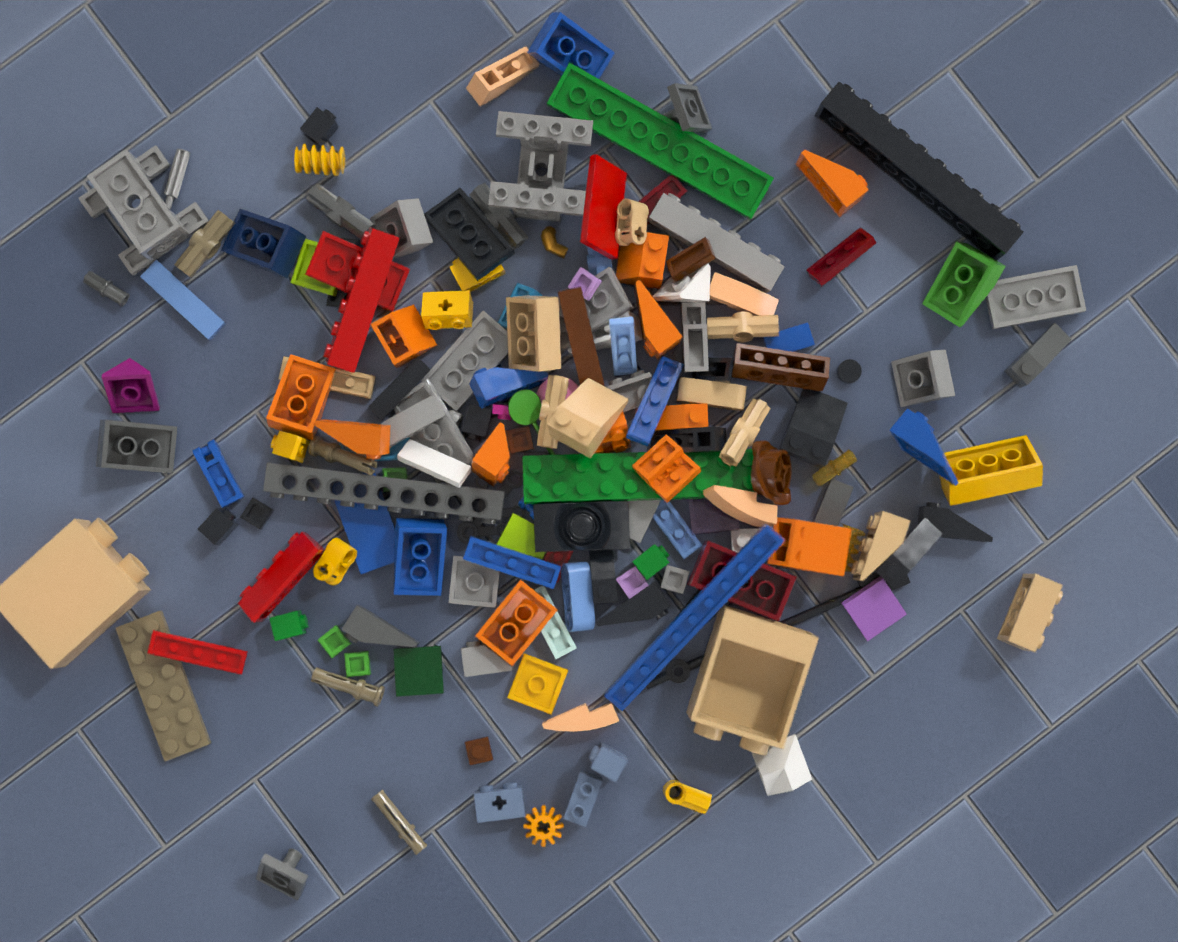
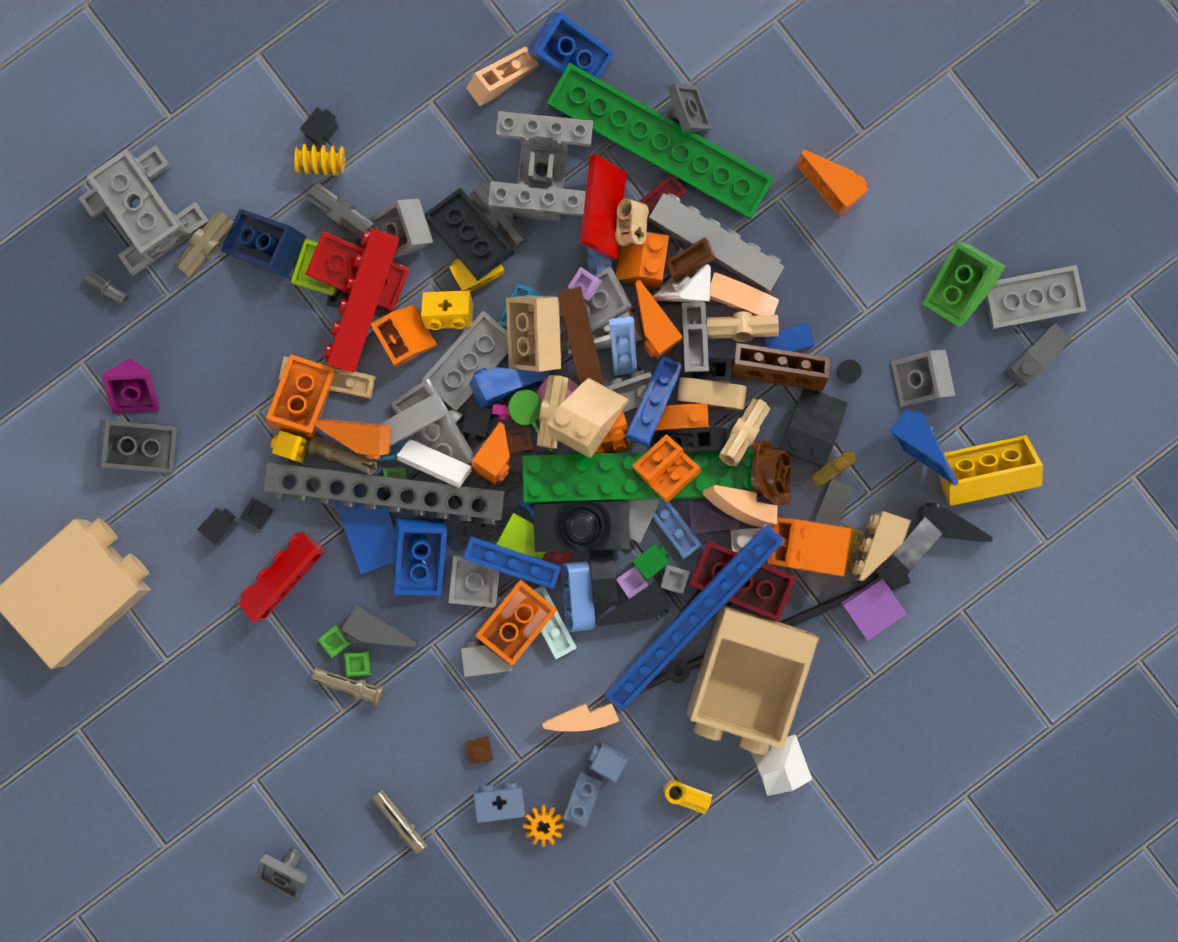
dark tan plate [115,610,211,761] -> none
medium blue tile [140,260,226,340] -> none
red tile [147,630,248,675] -> none
light grey axle [164,149,190,210] -> none
blue plate [193,439,244,508] -> none
green brick [269,610,309,641] -> none
yellow piece [313,538,357,586] -> none
black slope [369,358,430,419] -> none
dark green tile [393,646,444,697] -> none
yellow tile [507,653,568,715] -> none
pearl gold arm [541,226,569,259] -> none
dark red plate [806,227,876,286] -> none
black brick [815,82,1024,260] -> none
tan brick [997,574,1063,652] -> none

